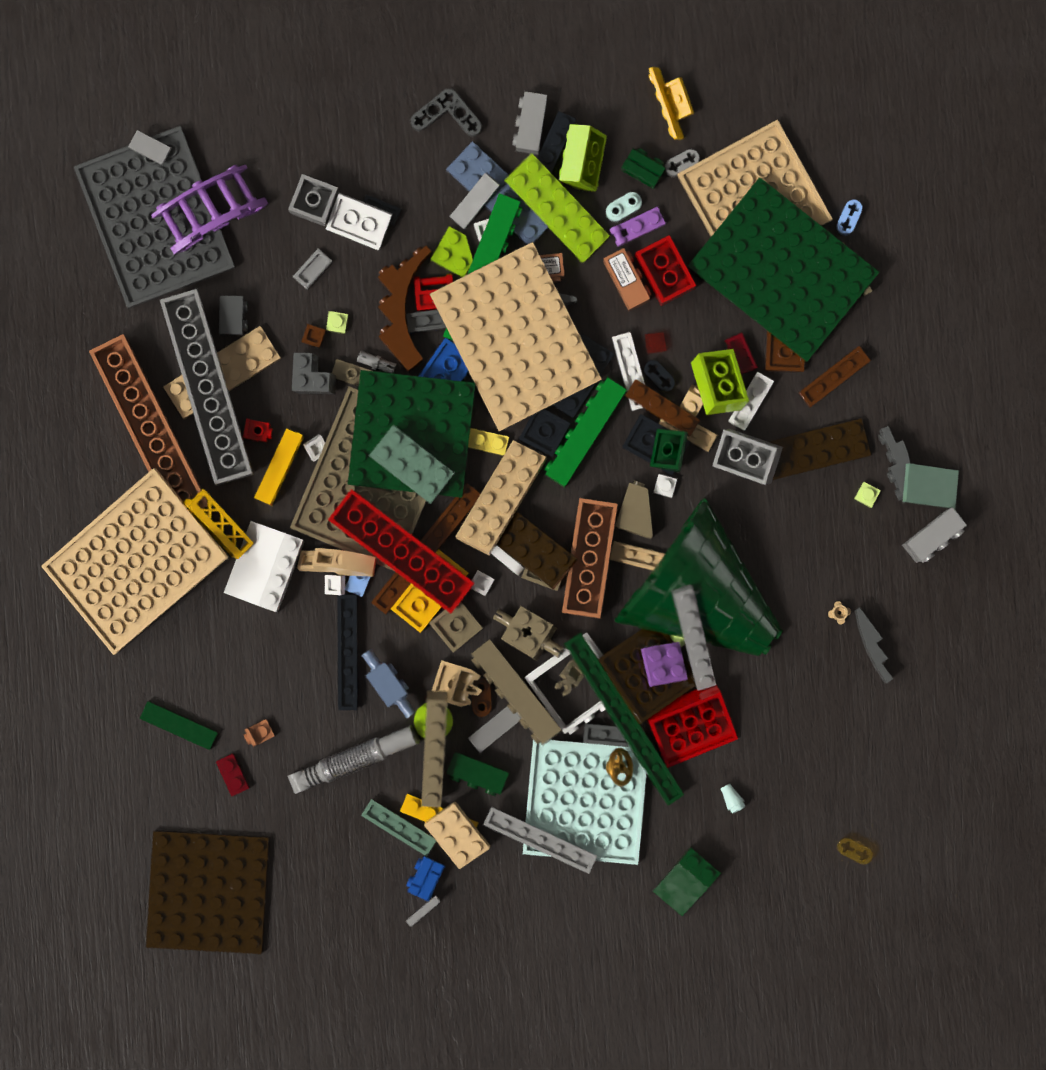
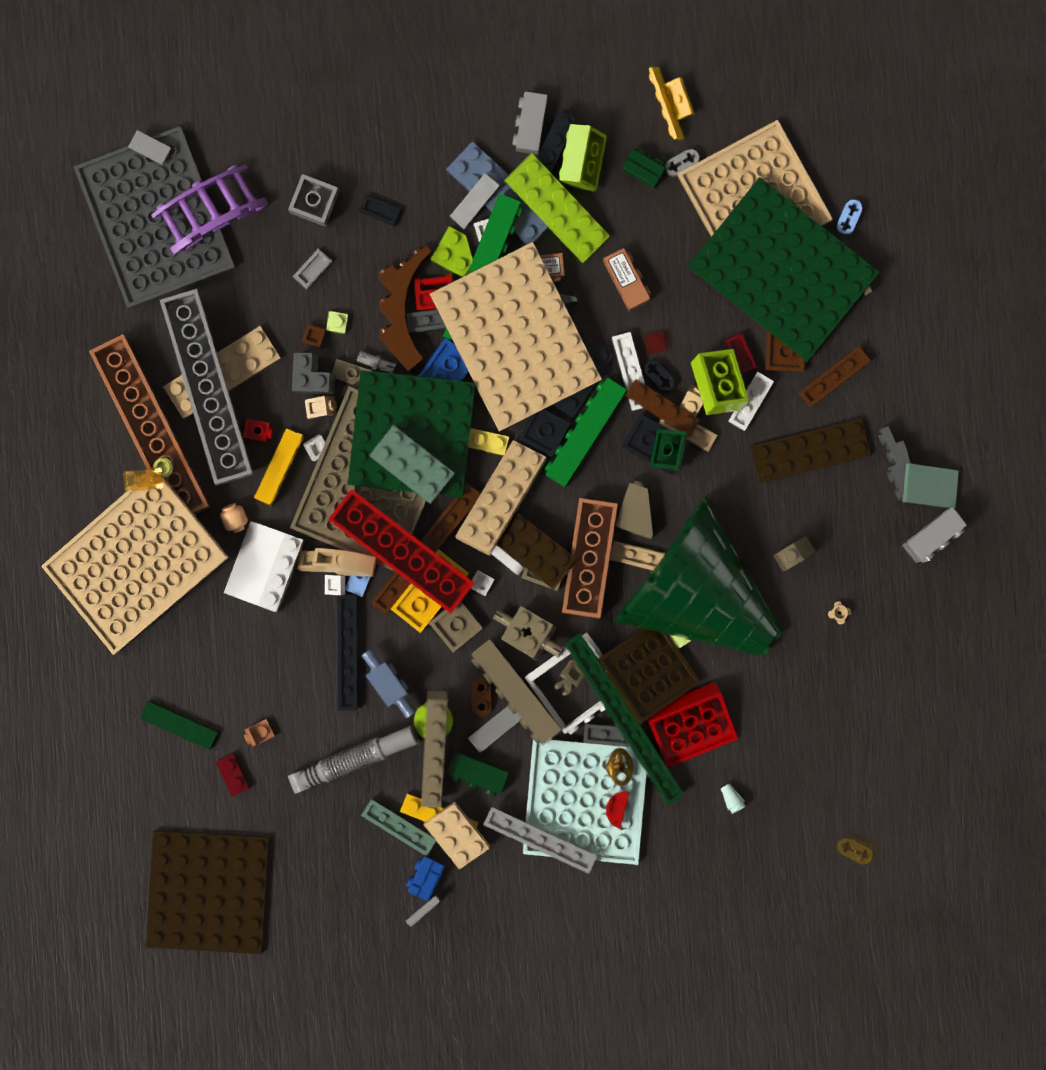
yellow fence [183,489,254,559] -> none
dark grey brick [219,296,248,337] -> none
white plate [326,193,393,250] -> none
dark grey beam [411,89,481,137] -> none
tan plate [432,660,482,707] -> none
light aqua plate [606,192,642,222] -> none
medium lavender plate [609,207,666,247] -> none
red brick [635,235,696,306] -> none
medium lavender plate [641,642,688,687] -> none
white plate [653,474,677,498] -> none
dark green slope [653,847,721,916] -> none
light grey plate [672,585,716,691] -> none
light grey brick [712,429,783,485] -> none
yellowish green plate [854,482,880,508] -> none
dark grey slope [854,607,893,683] -> none
none -> clear yellow slope [123,468,163,491]
none -> yellowish green plate [153,458,173,478]
none -> light nougat head [220,503,248,533]
none -> tan bracket [305,396,337,419]
none -> red plate [606,791,630,829]
none -> dark tan slope [773,536,816,572]

